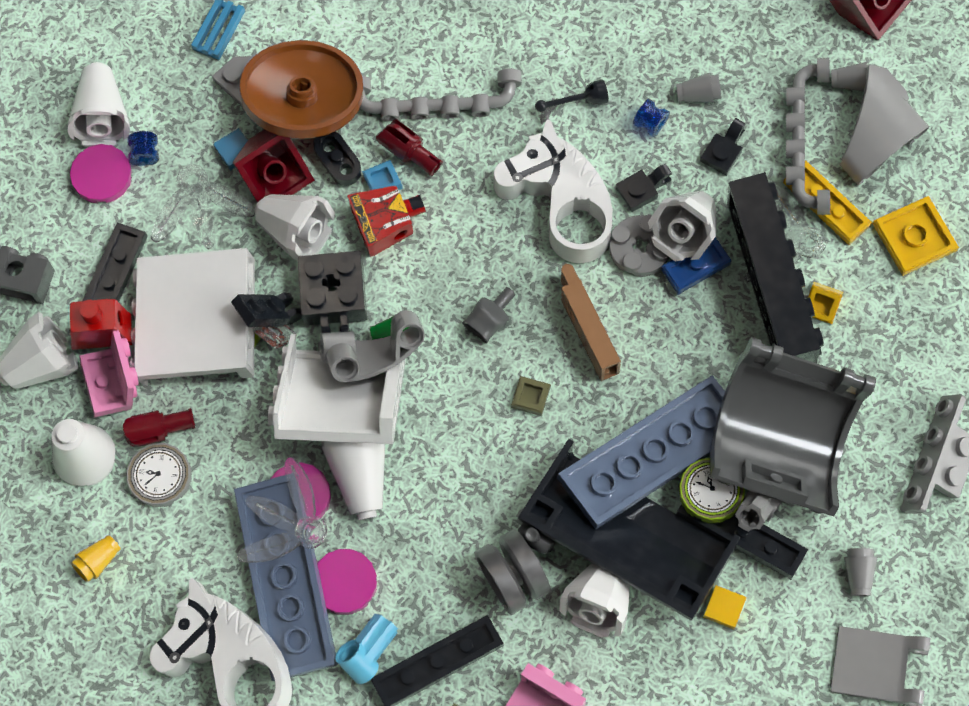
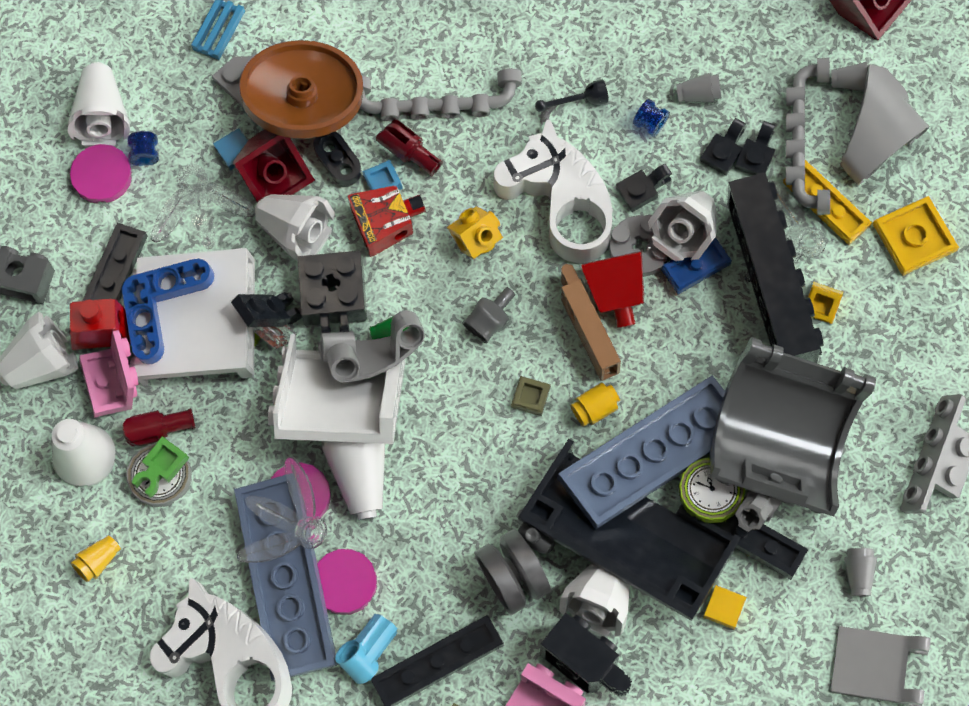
none -> blue beam [122,258,214,365]
none -> bright green plate [132,436,189,498]
none -> yellow brick [447,206,503,259]
none -> black hinge [540,613,632,697]
none -> yellow brick [570,382,620,427]
none -> red torso [581,251,644,328]
none -> black plate [735,121,776,175]

